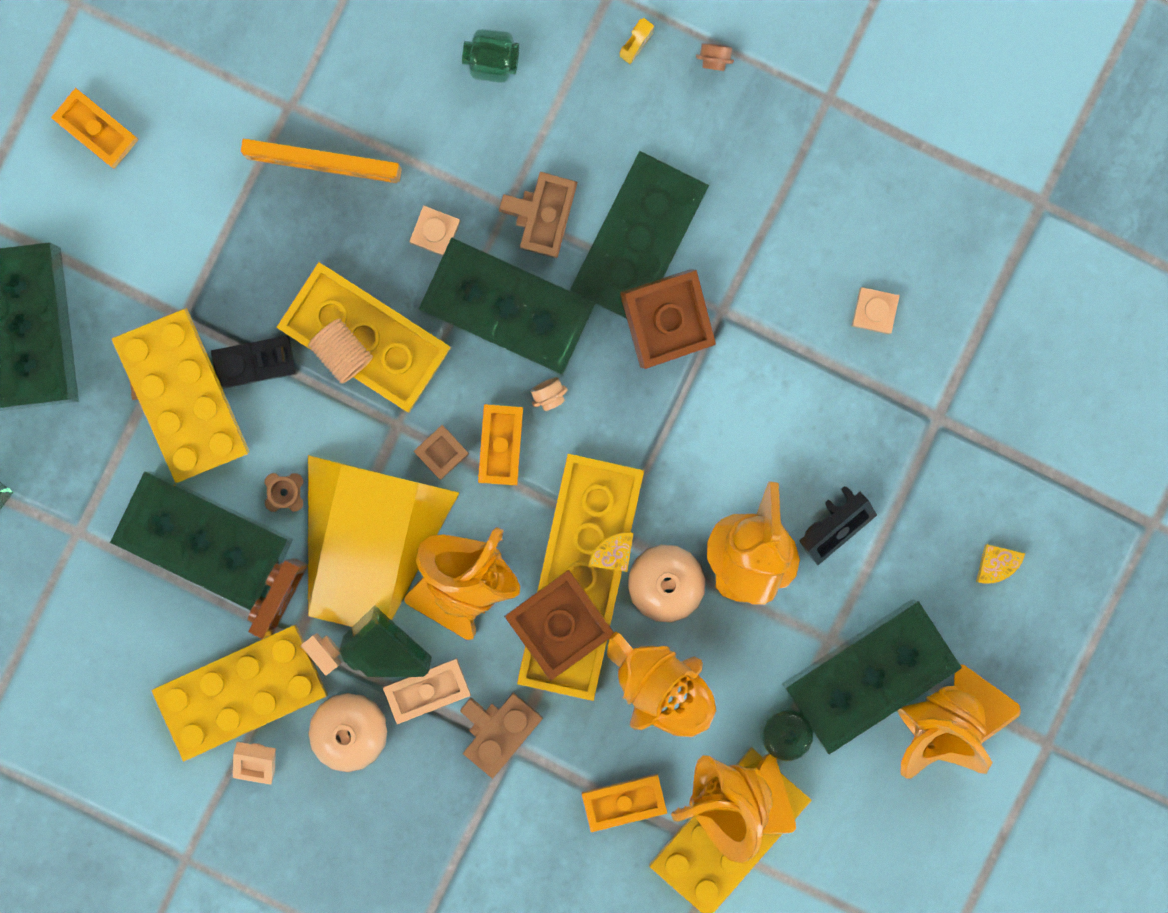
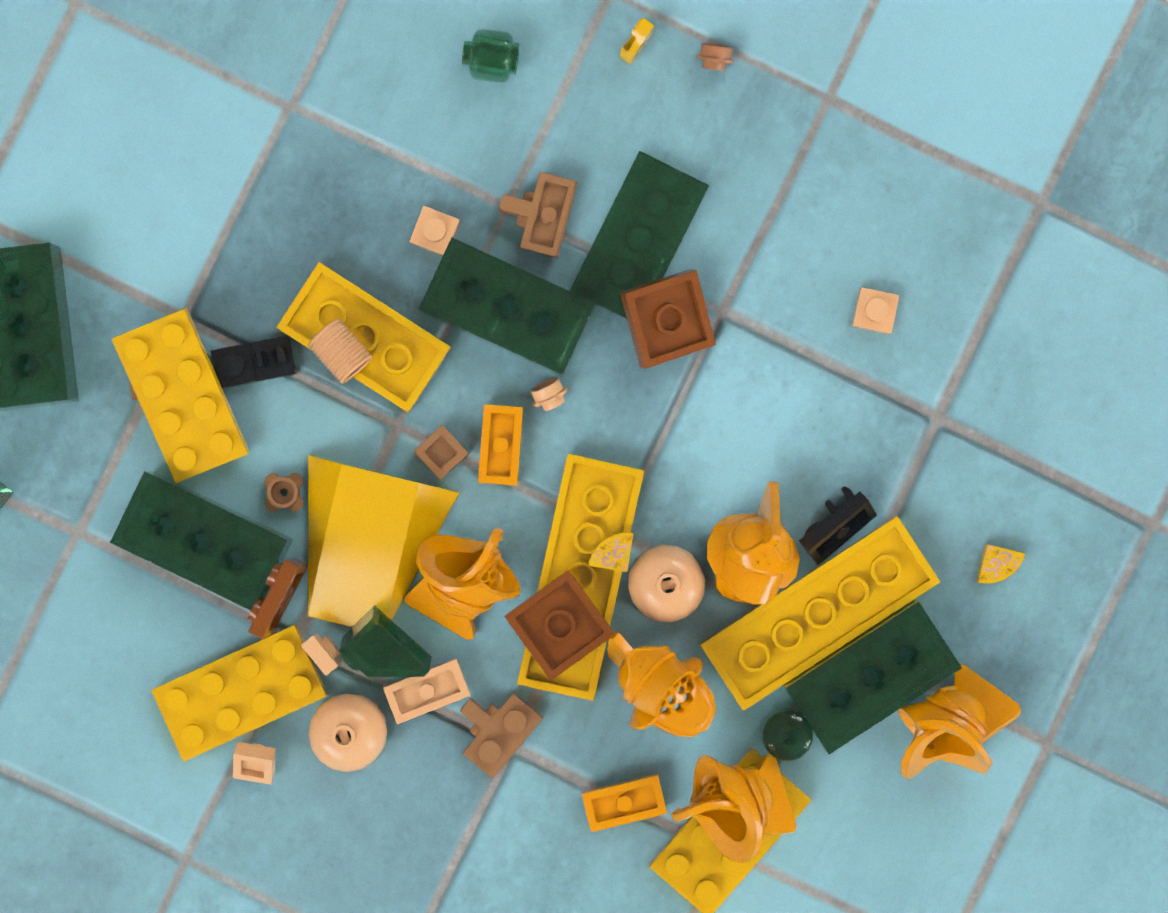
light orange plate [51,87,139,169] -> none
light orange tile [241,138,402,183] -> none
none -> yellow plate [699,516,940,711]

